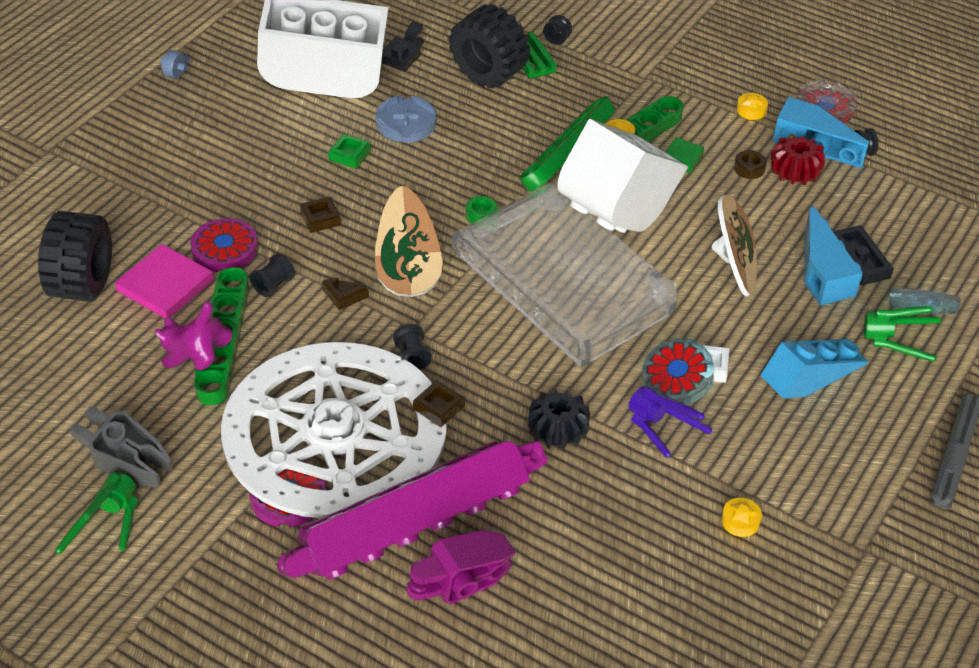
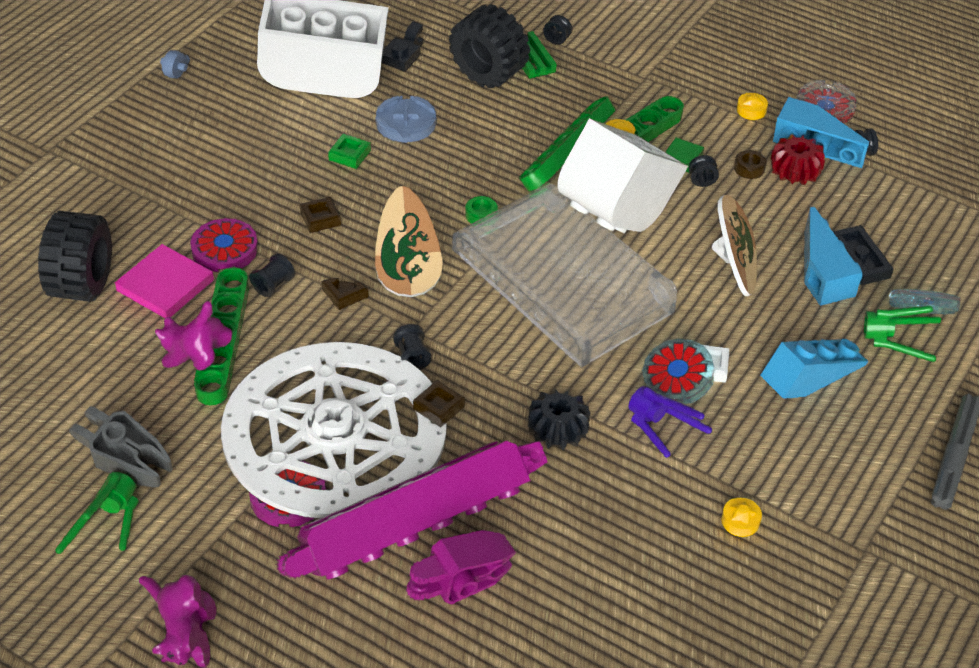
none -> magenta animal [139,575,216,667]
none -> black bush [688,155,719,187]

